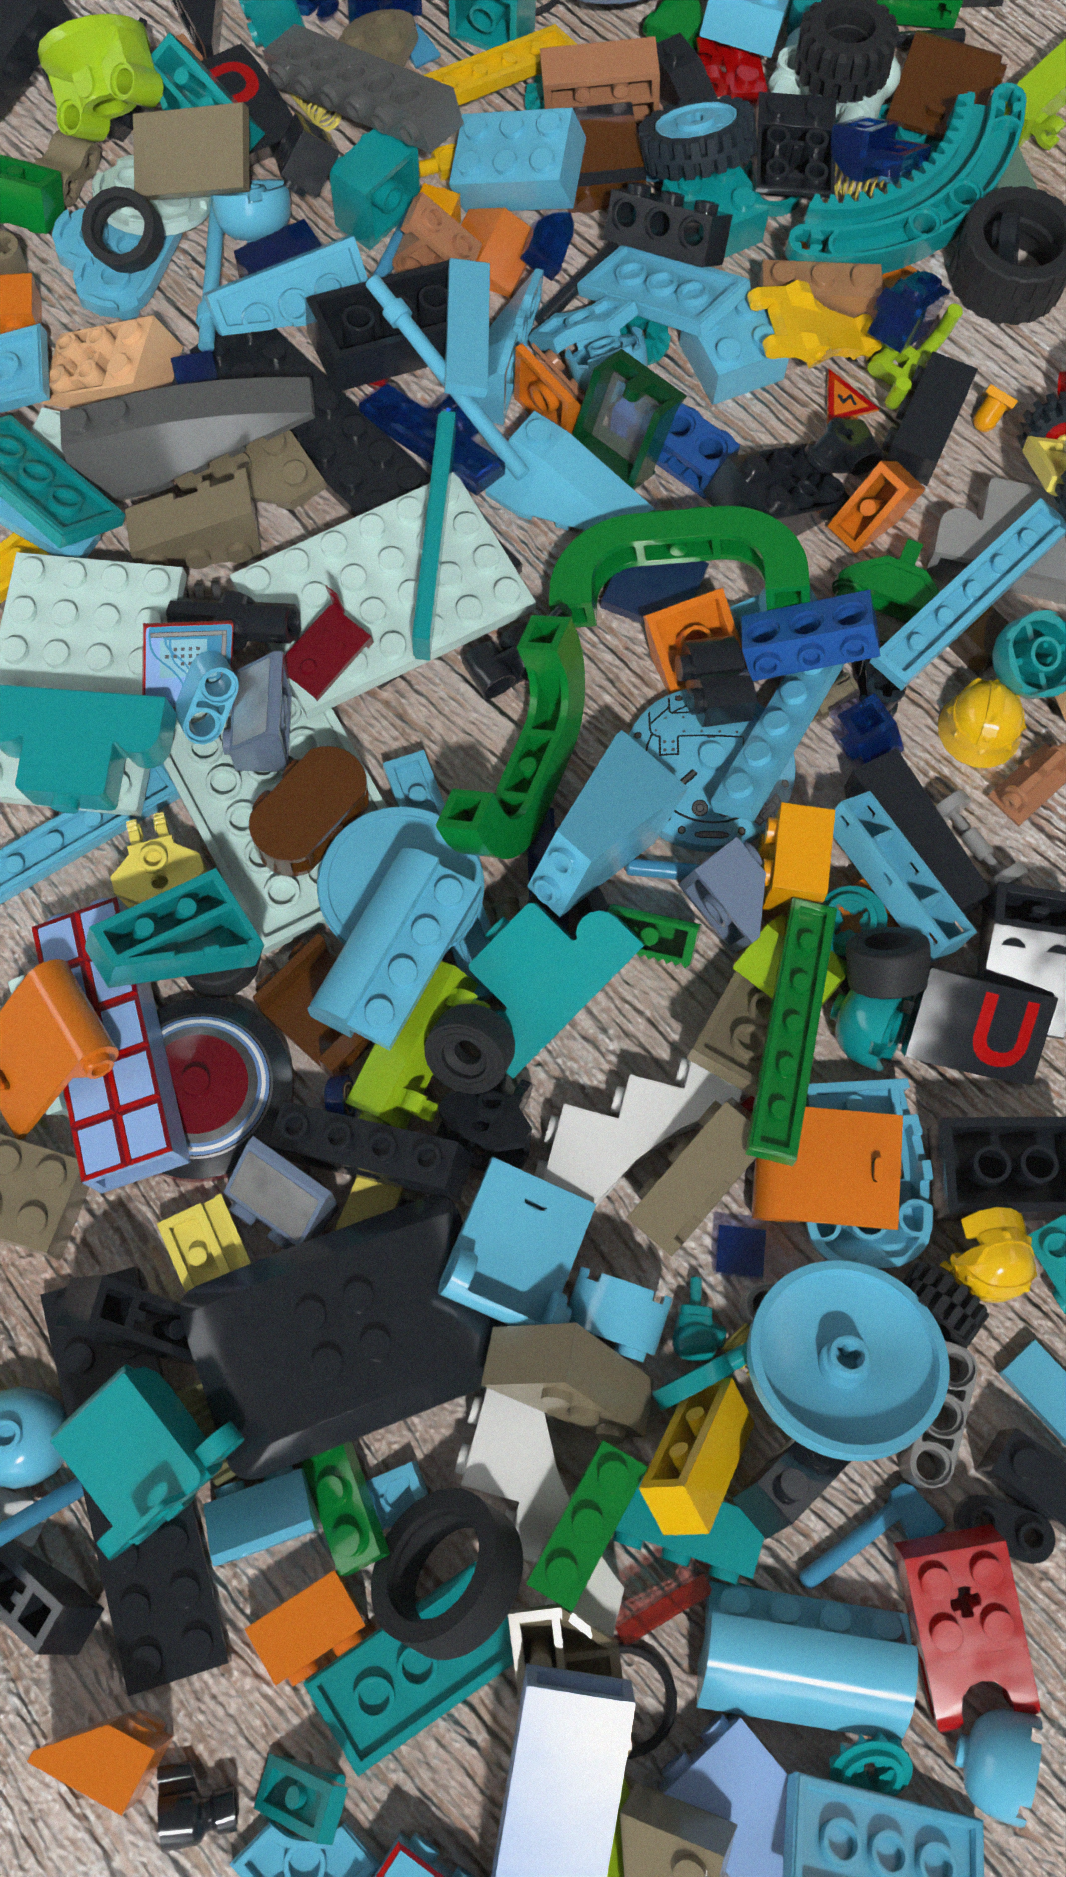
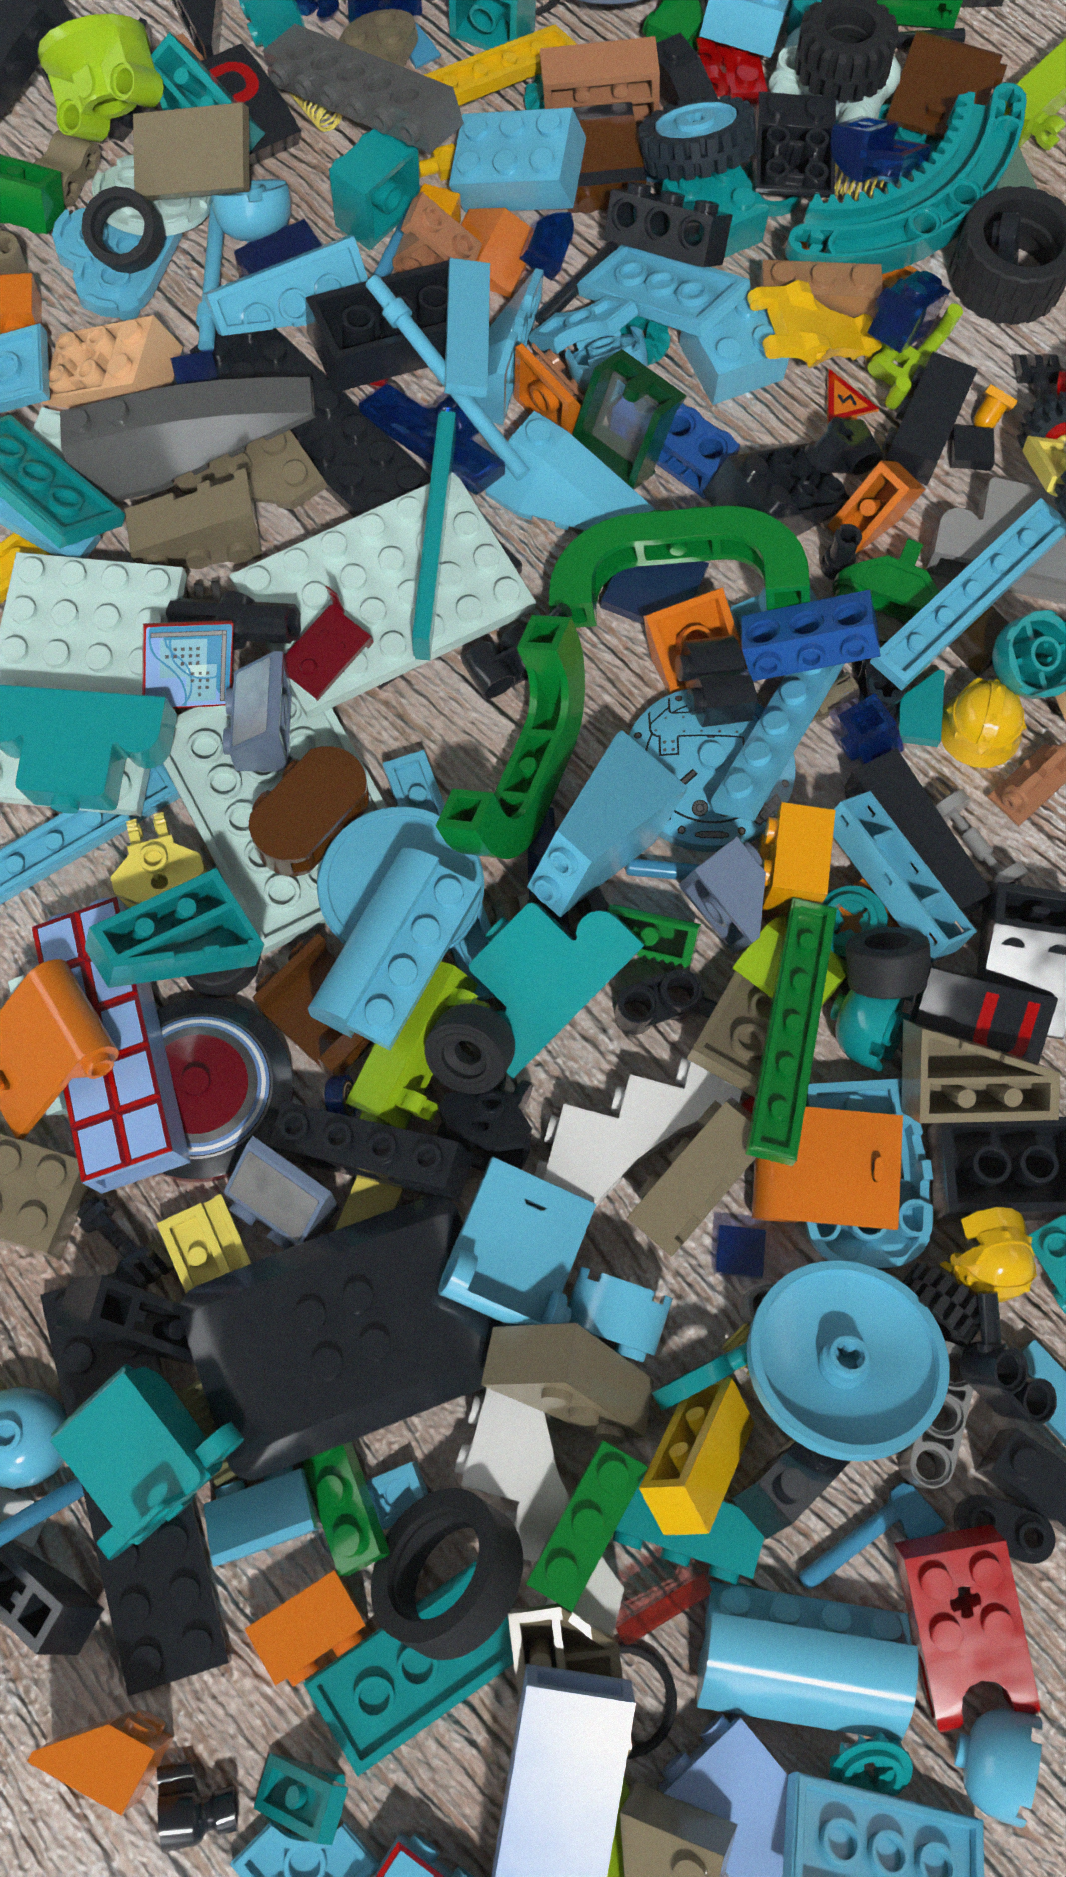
medium azure beam [174,651,239,745] -> none
black brick [274,112,340,197] -> none
teal piece [672,1277,727,1361] -> none
none -> black hinge [77,1196,175,1290]
none -> black beam [614,969,718,1035]
none -> black pin [820,524,862,580]
none -> teal tile [895,670,945,747]
none -> dark tan wedge [901,1019,1060,1123]
none -> black tile [950,425,995,471]
none -> black beam [959,1291,1057,1424]
none -> black hinge [1015,354,1061,413]

